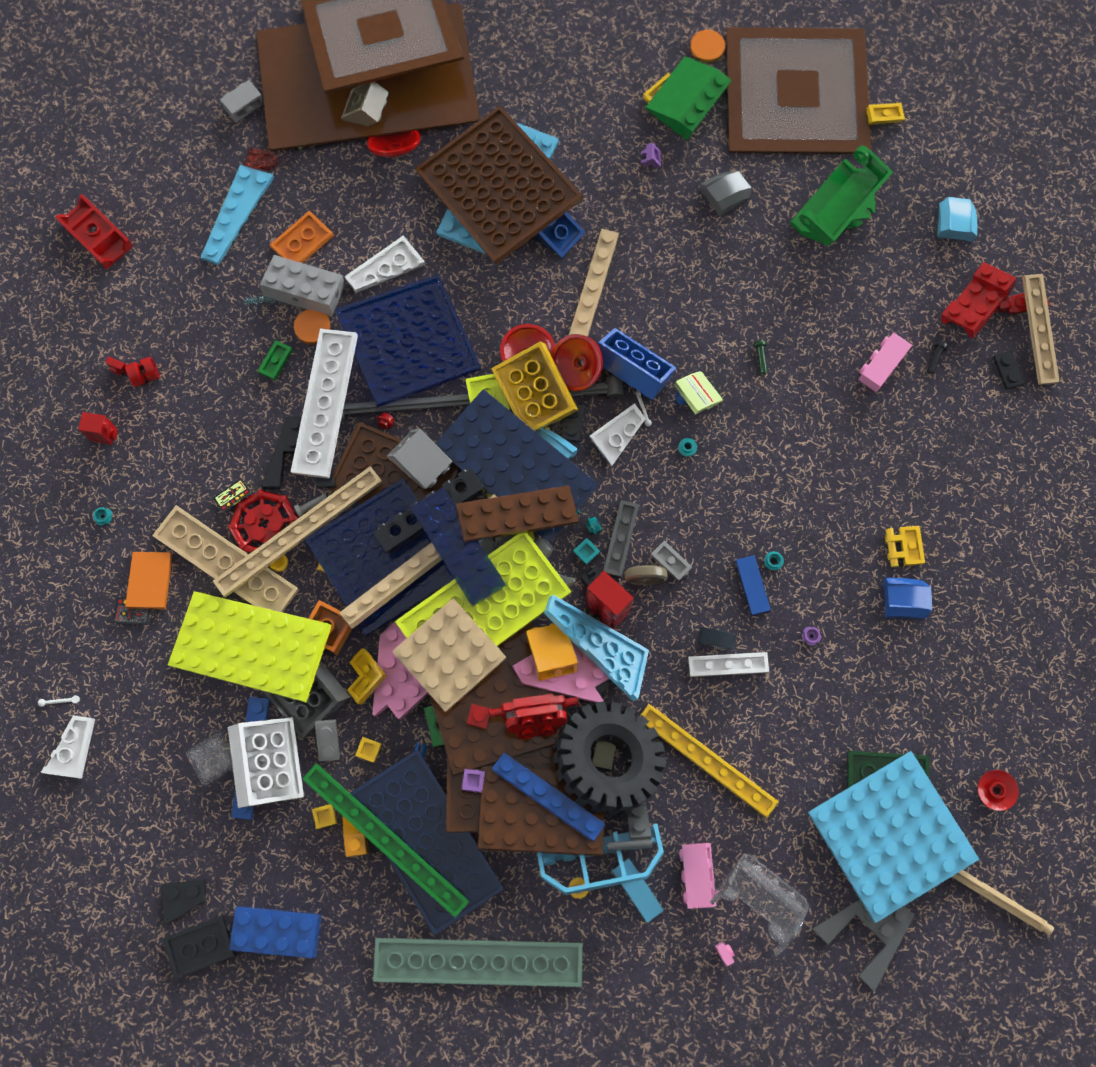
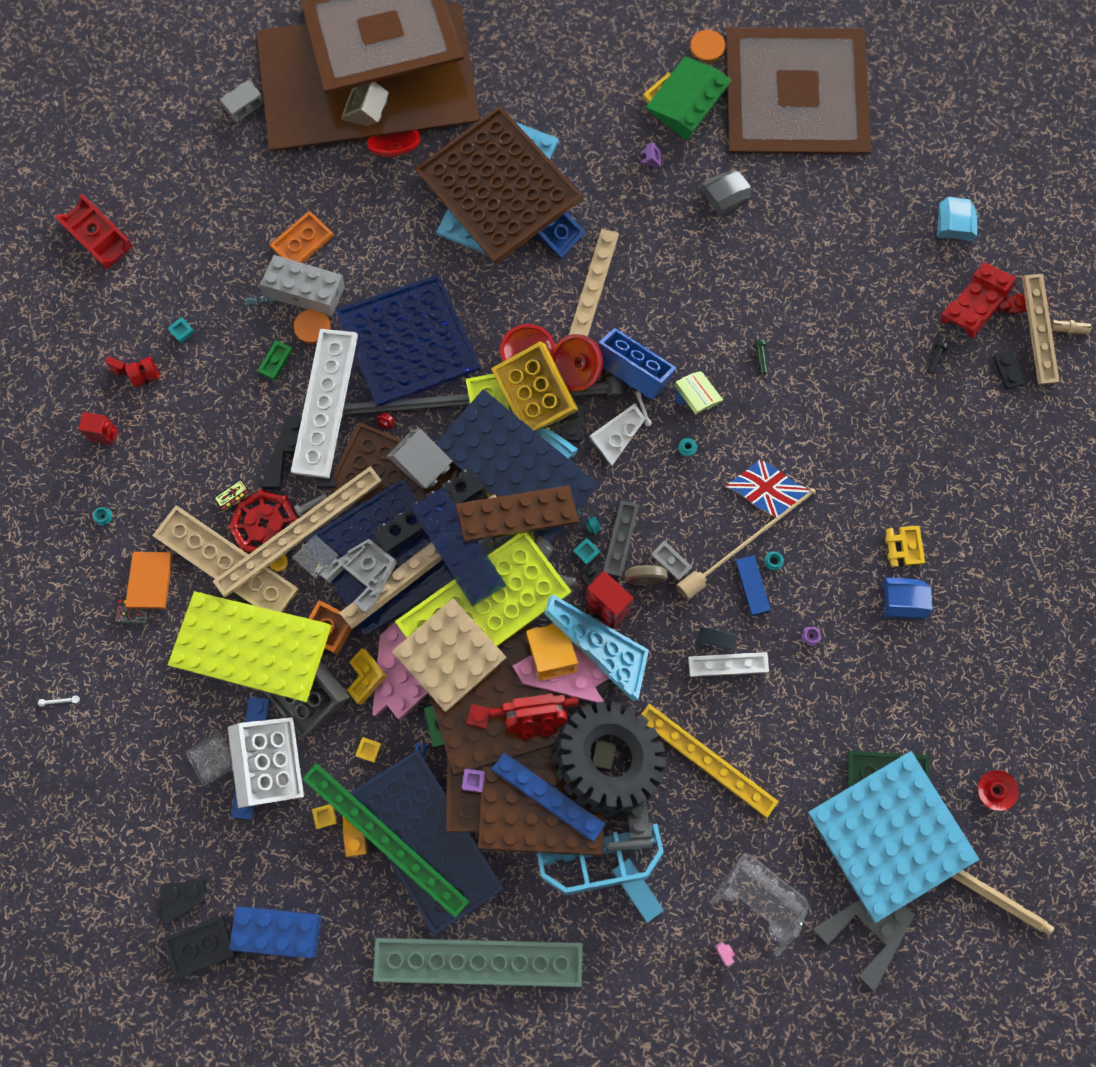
white wing [41,716,95,779] -> none
medium azure wing [201,165,274,265] -> none
clear red plate [244,148,278,170] -> none
light grey plate [315,719,340,761] -> none
white wing [345,236,425,293] -> none
yellow tile [569,877,589,899] -> none
bright pink brick [680,843,716,909] -> none
green piece [789,145,893,247] -> none
bright pink brick [858,333,912,393] -> none
yellow plate [866,103,905,125] -> none
none -> teal plate [167,317,195,344]
none -> clear piece [293,535,339,579]
none -> light grey wing [316,539,397,615]
none -> flag [676,460,816,600]
none -> tan pin [1051,320,1091,335]

